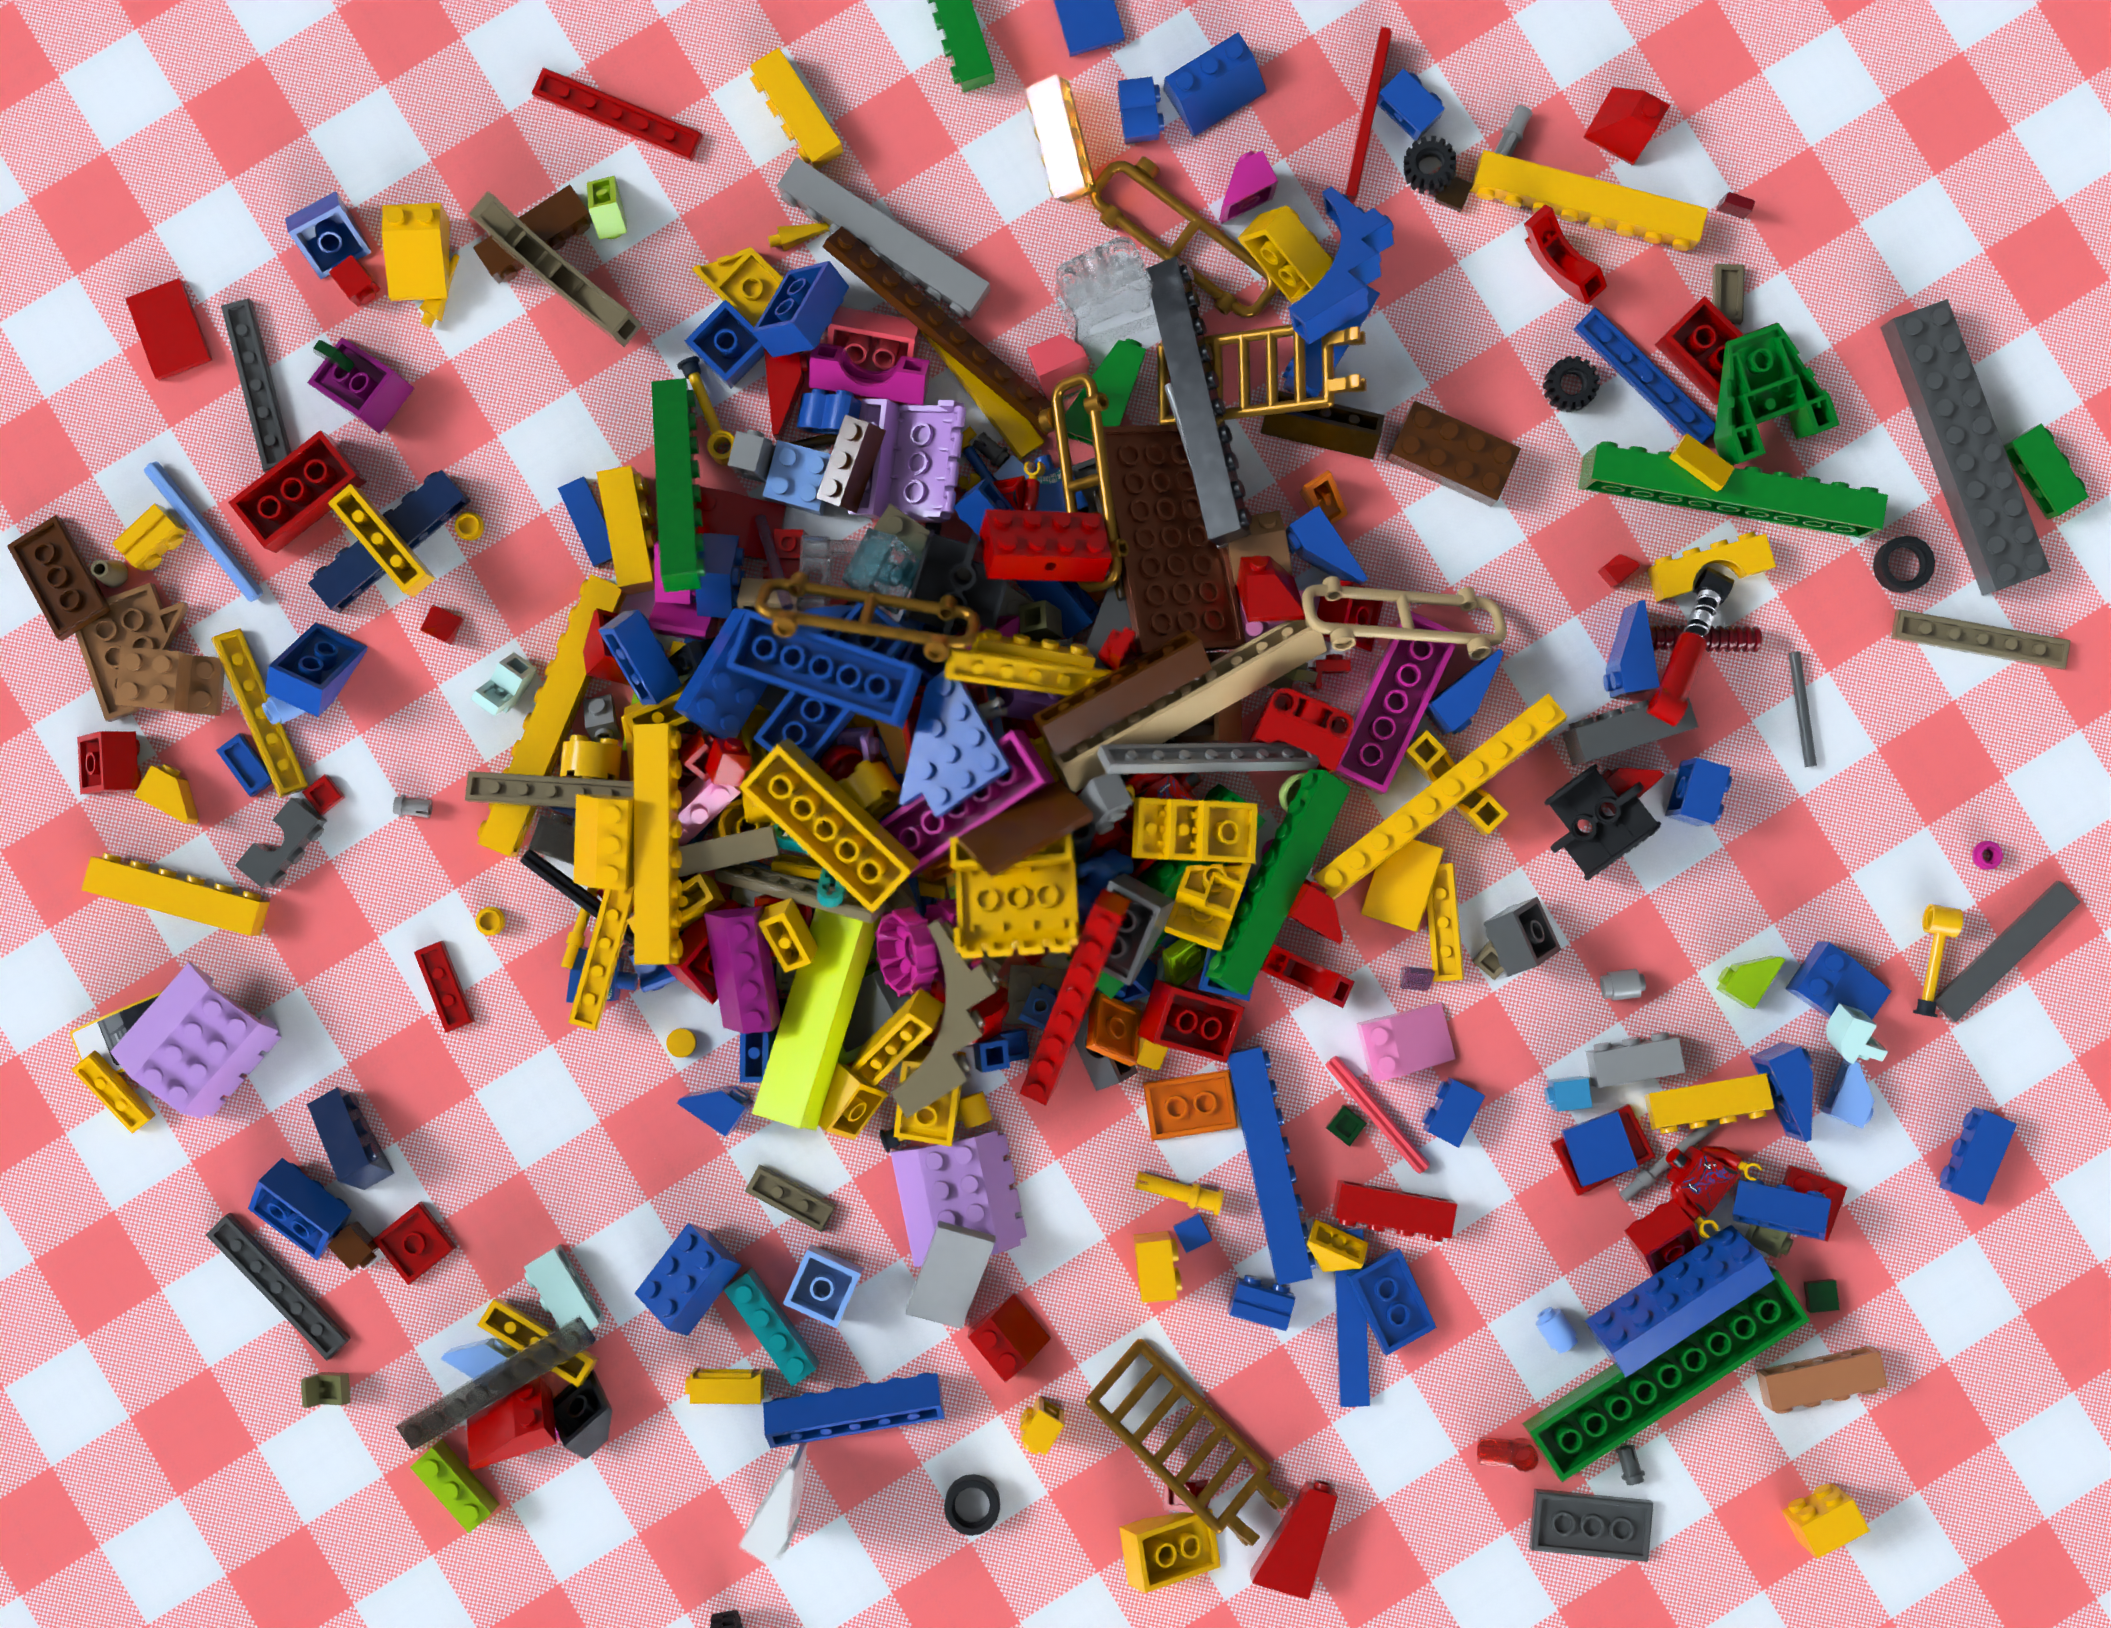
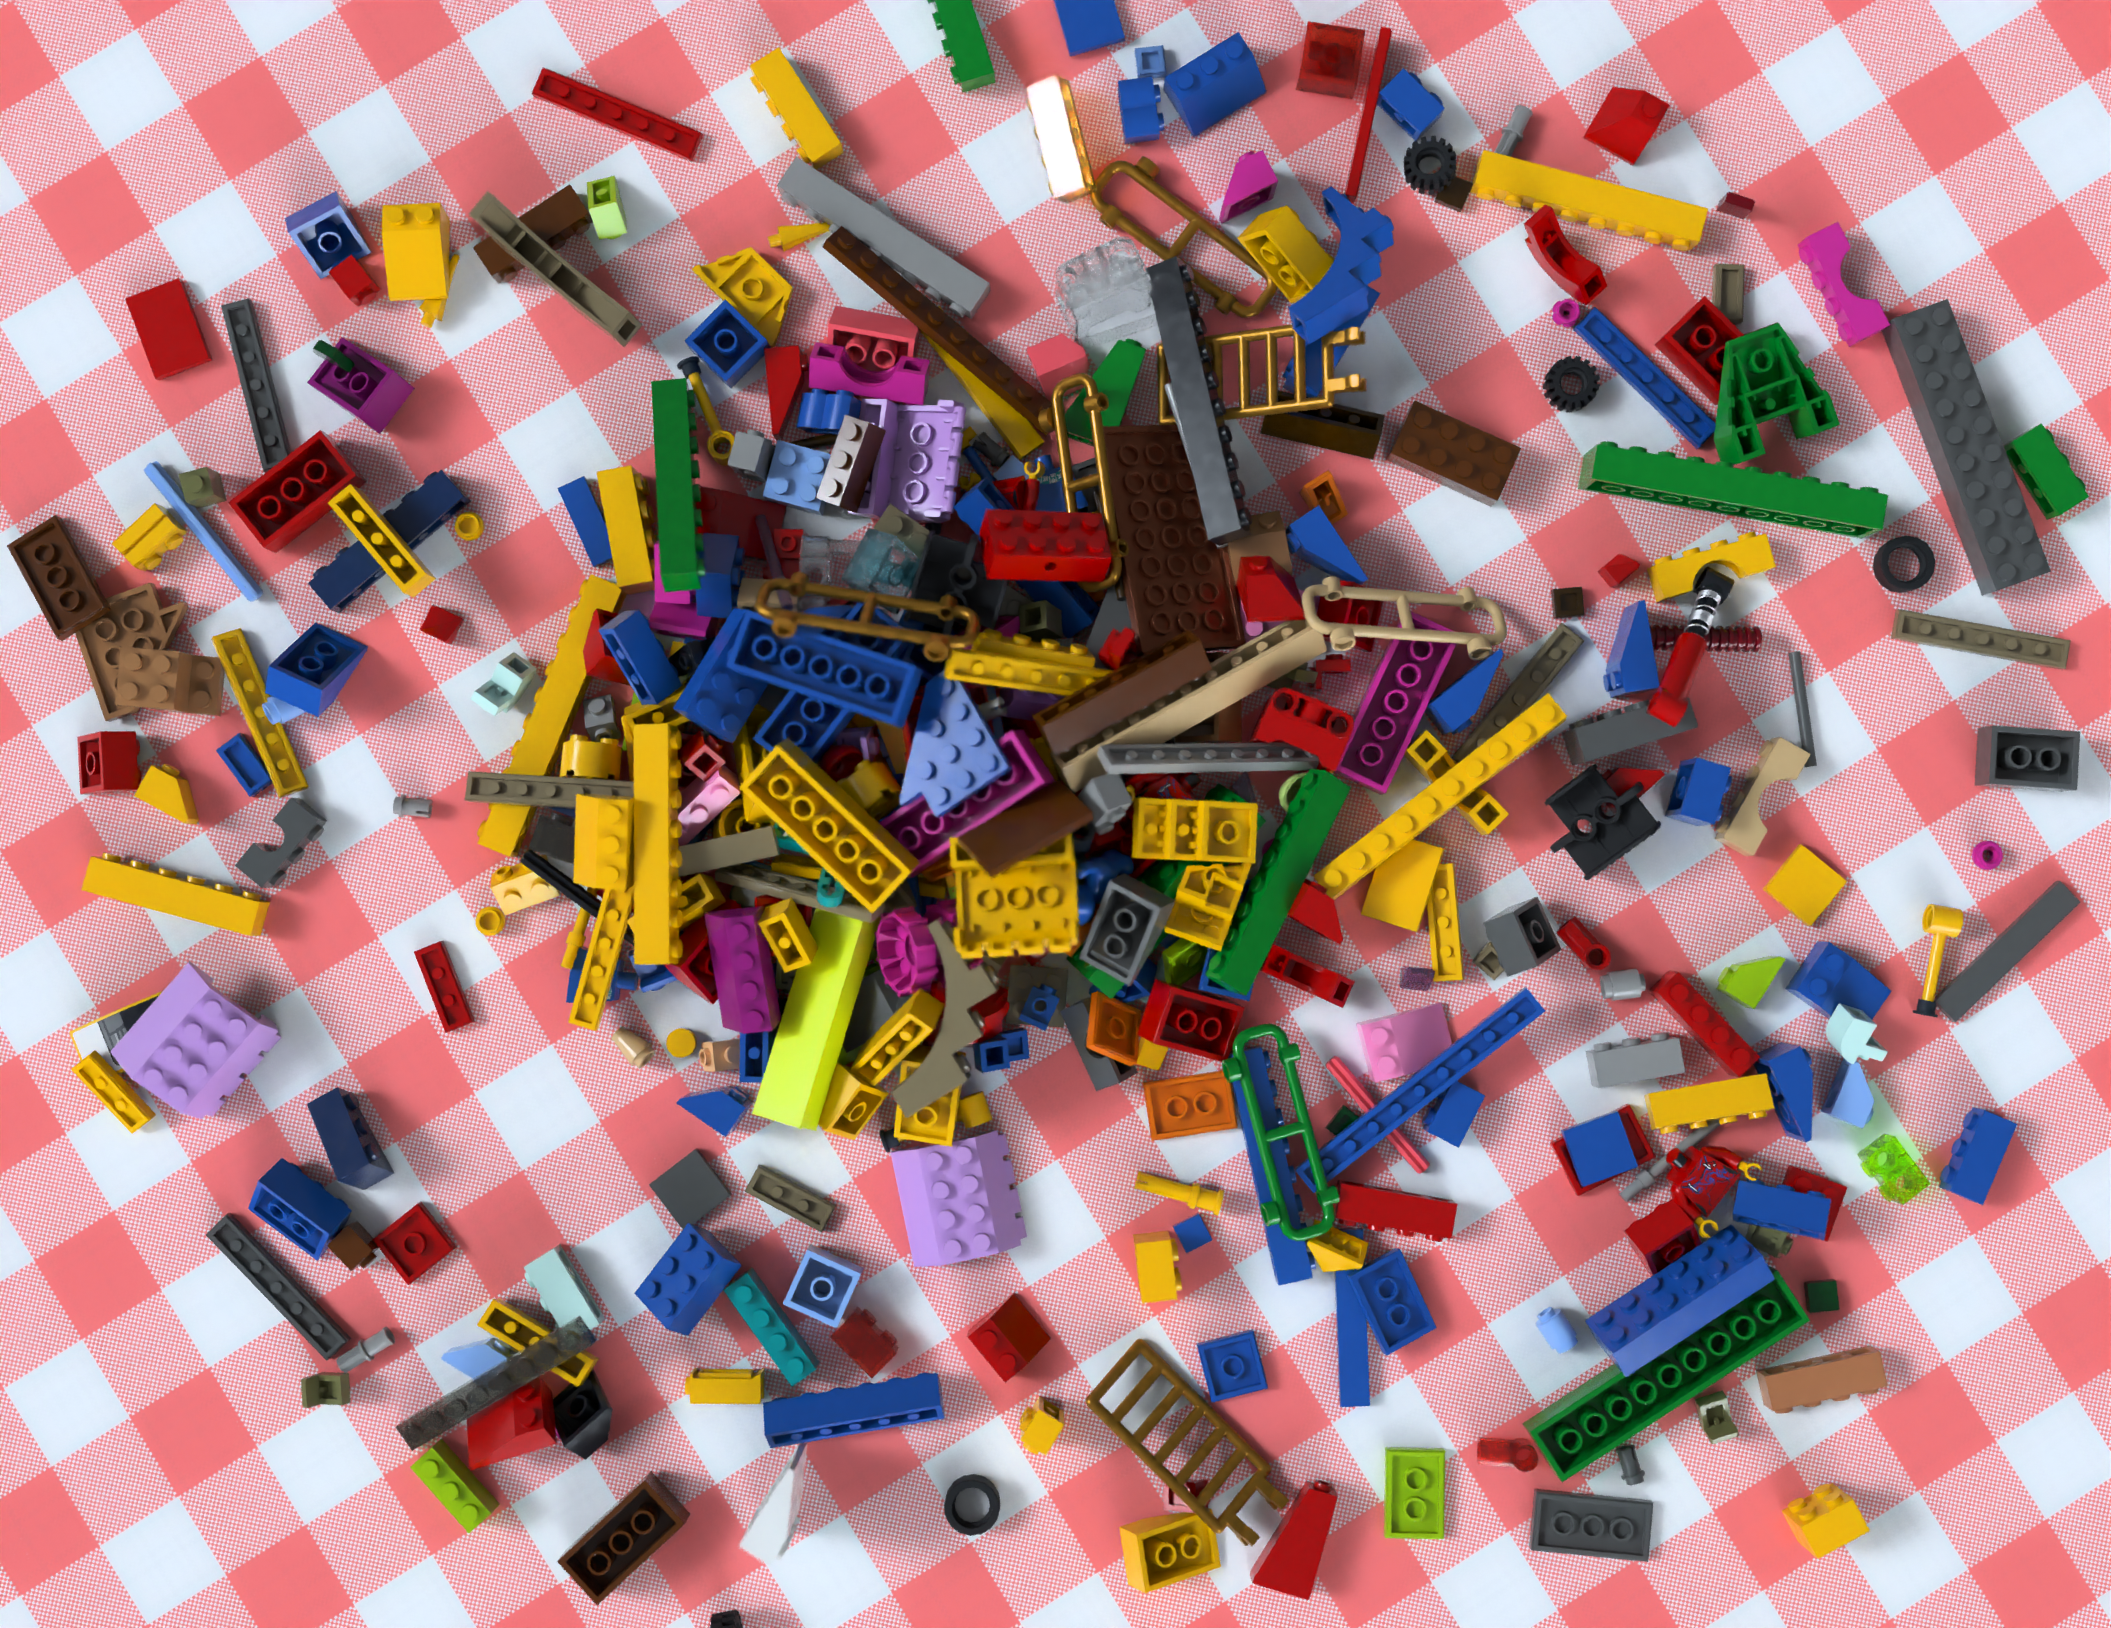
dark tan cone [91,559,128,588] -> none
red tile [302,774,345,815] -> none
red brick [705,737,752,787] -> none
blue brick [752,261,850,357] -> none
light grey tile [906,1221,996,1329] -> none
red brick [1019,888,1131,1106] -> none
blue brick [1228,1275,1296,1331] -> none
dark azure brick [1544,1076,1592,1112] -> none
yellow slope [1669,433,1734,492] -> none
none -> olive brick [178,467,227,508]
none -> light grey axle [336,1327,395,1373]
none -> yellow bracket [490,854,560,915]
none -> reddish brown brick [557,1471,690,1605]
none -> tan cone [611,1027,655,1069]
none -> dark grey tile [649,1148,732,1229]
none -> light nougat bracket [699,1038,740,1072]
none -> clear red brick [830,1306,899,1379]
none -> medium blue tile [1135,45,1167,78]
none -> blue tile [1196,1329,1268,1403]
none -> green bar [1222,1023,1339,1241]
none -> clear purple slope [1230,771,1257,803]
none -> blue plate [1295,987,1545,1193]
none -> clear red brick [1296,21,1365,99]
none -> lime tile [1384,1447,1445,1539]
none -> dark tan tile [1451,623,1584,763]
none -> dark brown tile [1551,587,1585,619]
none -> dark pink plate [1552,299,1581,327]
none -> red piece [1555,916,1611,970]
none -> red brick [1648,971,1760,1077]
none -> olive bracket [1695,1390,1739,1444]
none -> tan arch [1715,737,1811,856]
none -> yellow tile [1763,844,1847,926]
none -> dark pink arch [1798,222,1890,347]
none -> clear neon green brick [1857,1133,1931,1205]
none -> dark grey brick [1975,725,2080,792]

